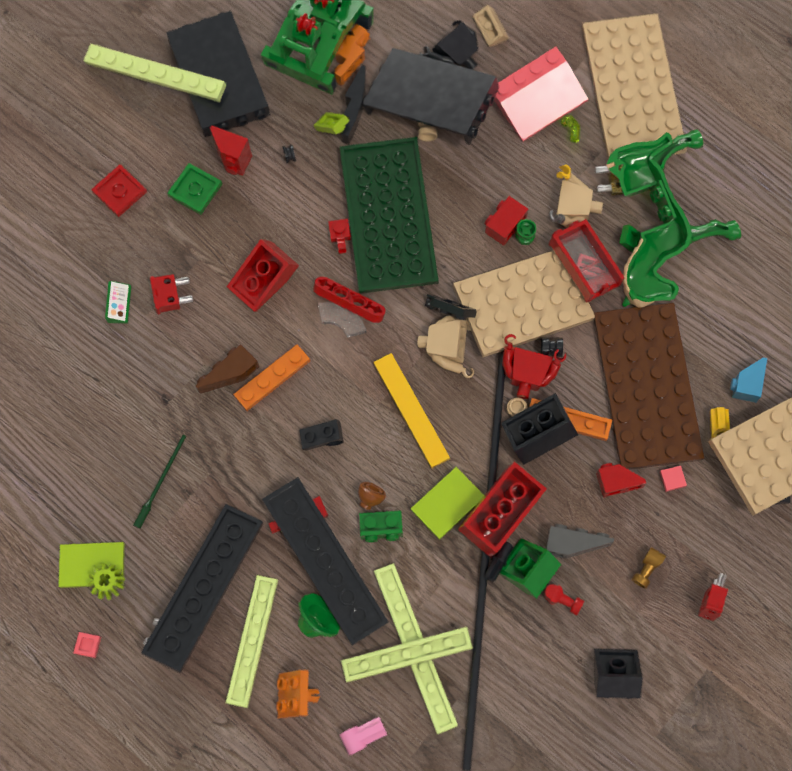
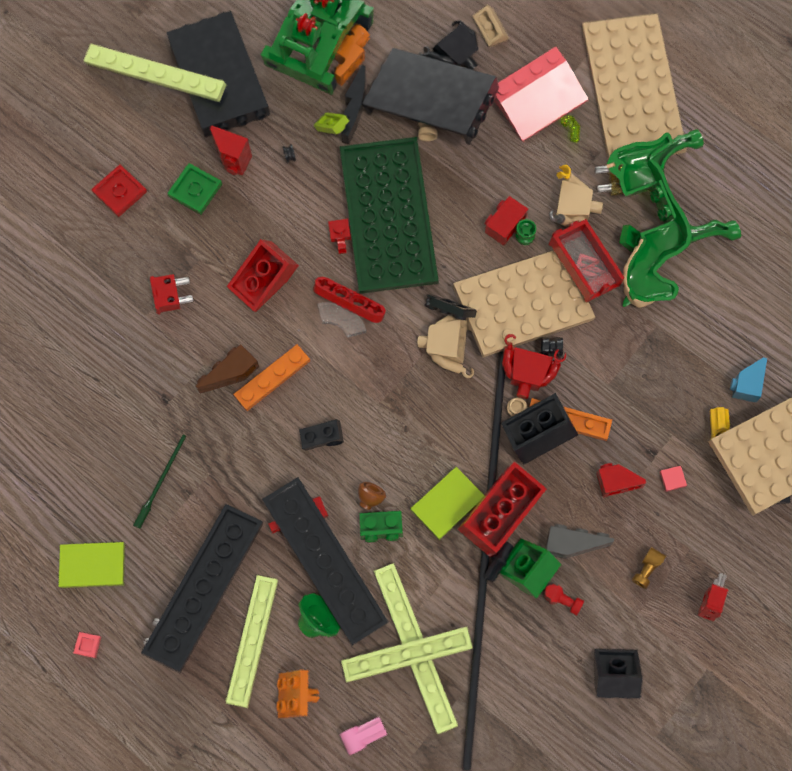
lime gear [88,563,125,600] -> none
slope [105,281,132,324] -> none
yellow tile [374,353,450,469] -> none
reddish brown plate [594,303,704,470] -> none

